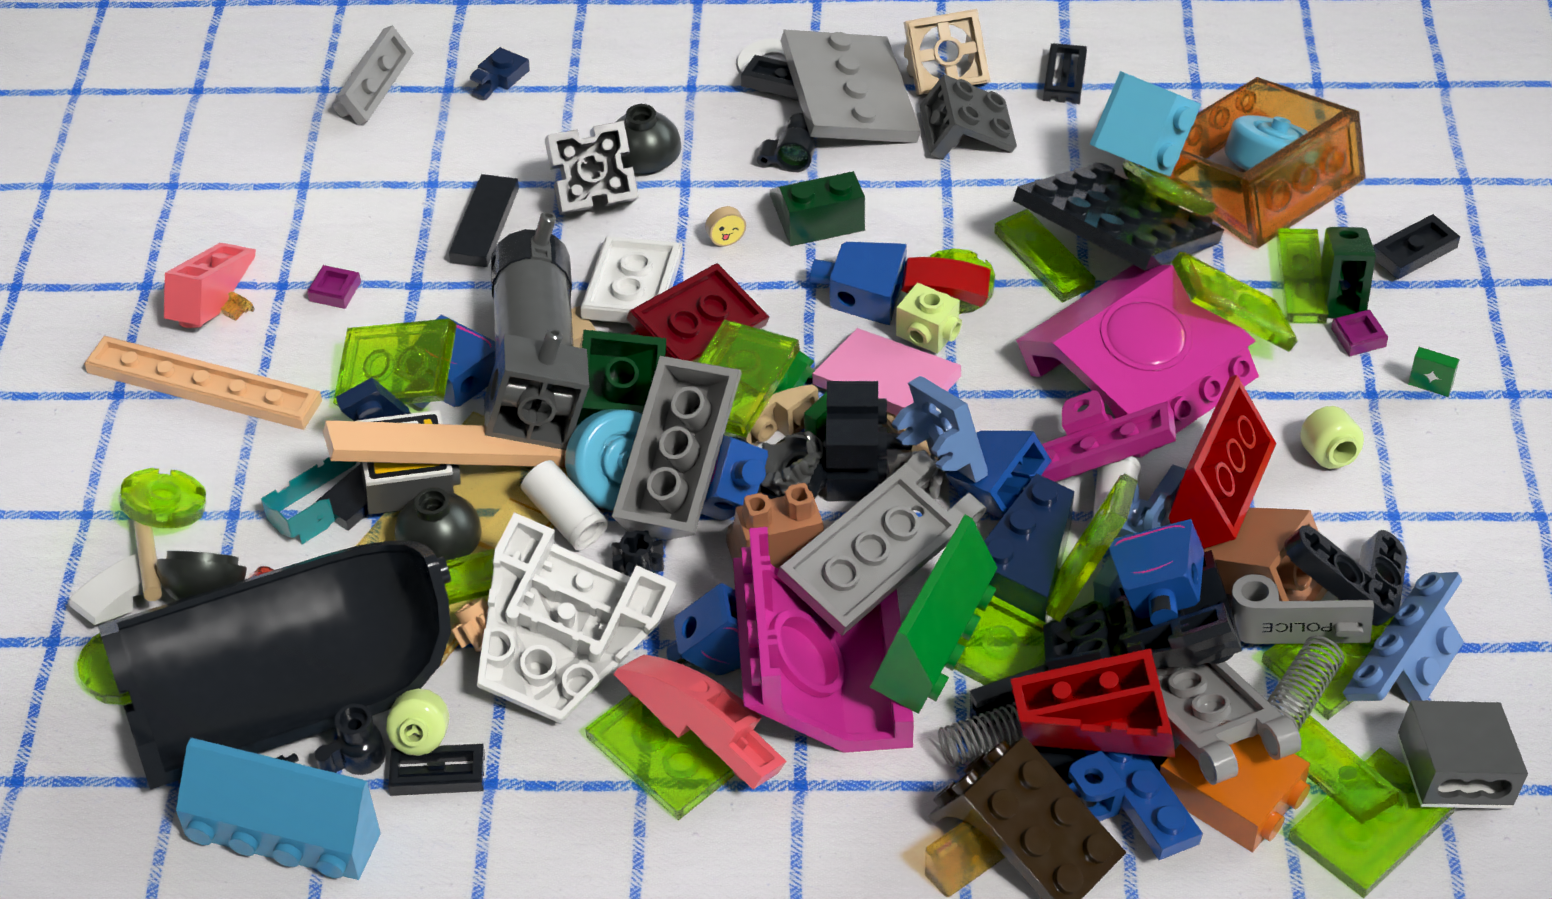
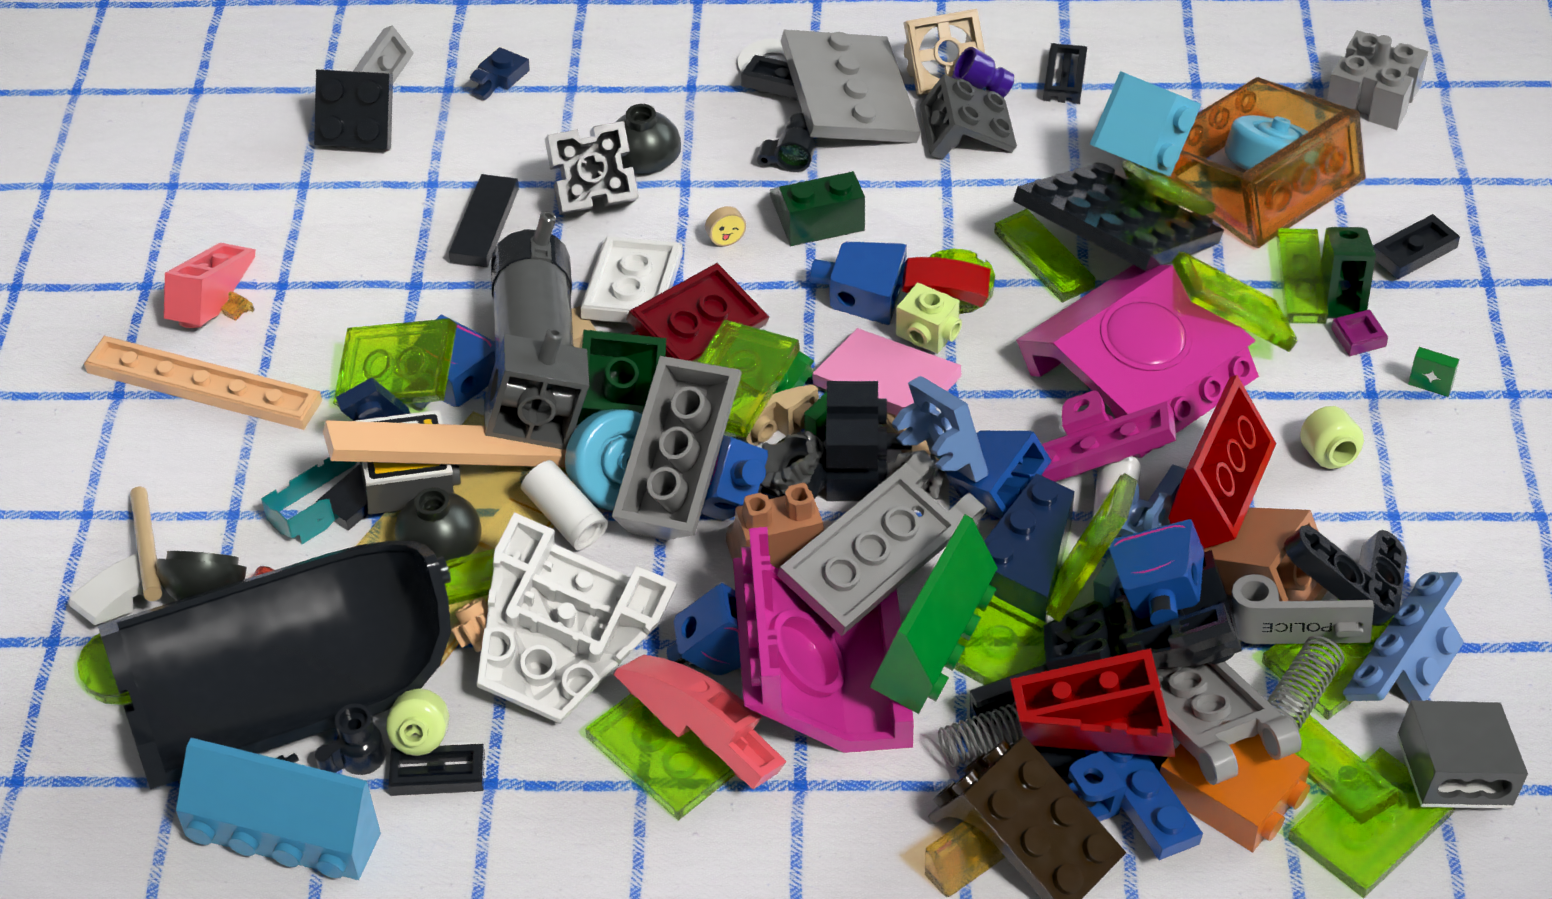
clear neon green tile [118,468,206,528] -> none
magenta tile [307,265,361,309] -> none
black gear [611,530,664,577] -> none
none -> black plate [314,69,393,149]
none -> dark purple piece [951,47,1014,98]
none -> light grey brick [1325,30,1428,130]

